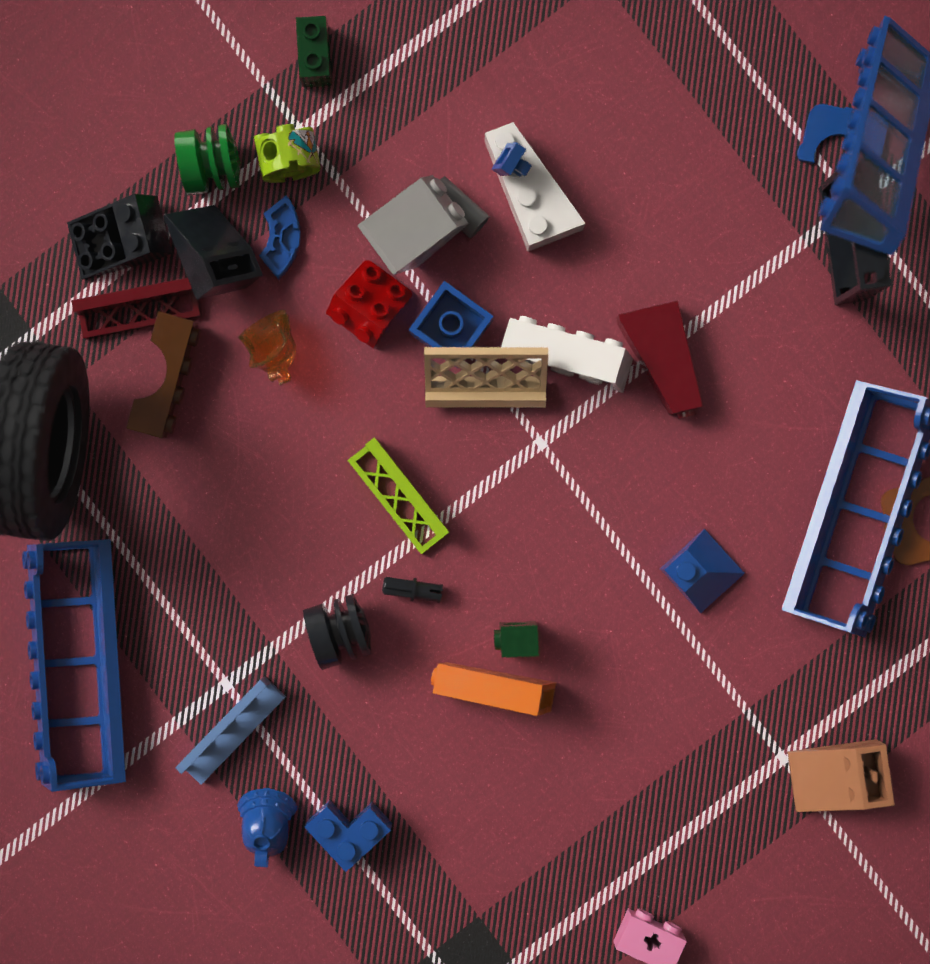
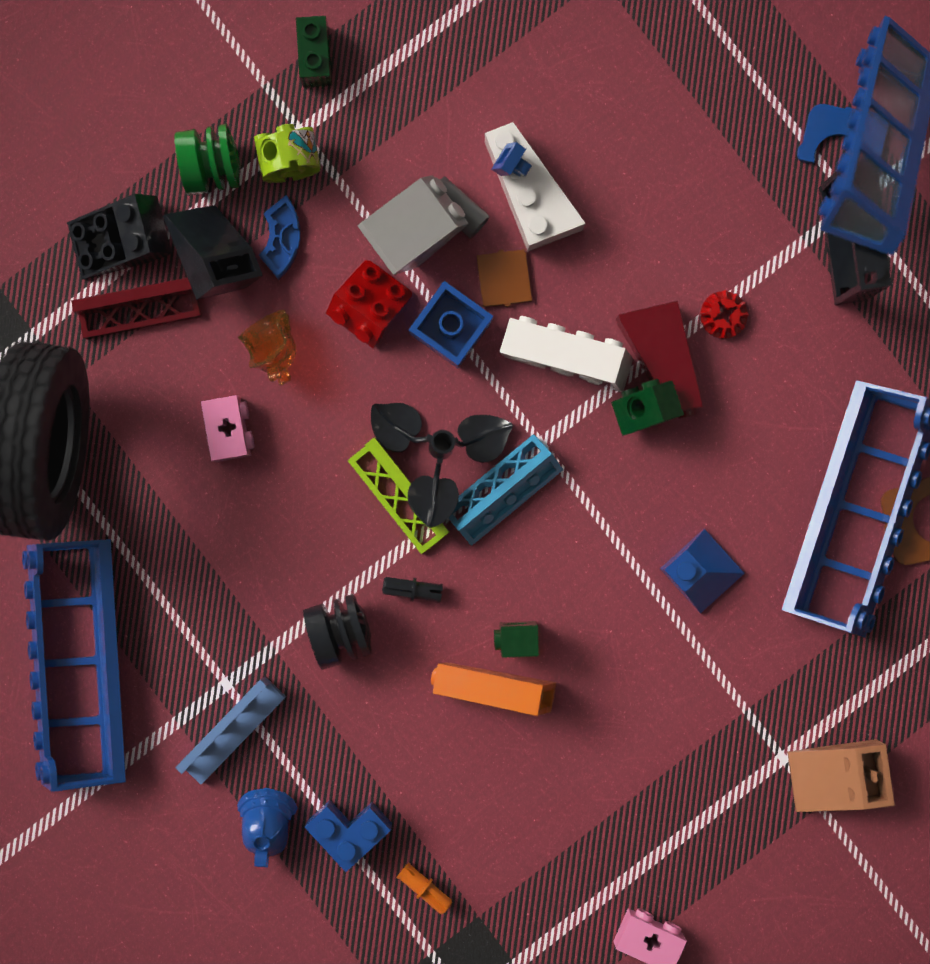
reddish brown arch [126,311,201,438] -> none
tan fence [424,347,549,407] -> none
none -> bright pink brick [201,395,254,462]
none -> black plant [371,403,513,528]
none -> orange axle [396,862,452,914]
none -> dark azure fence [449,434,563,546]
none -> dark orange piece [477,249,532,308]
none -> dark green brick [611,378,684,436]
none -> red gear [700,290,749,339]

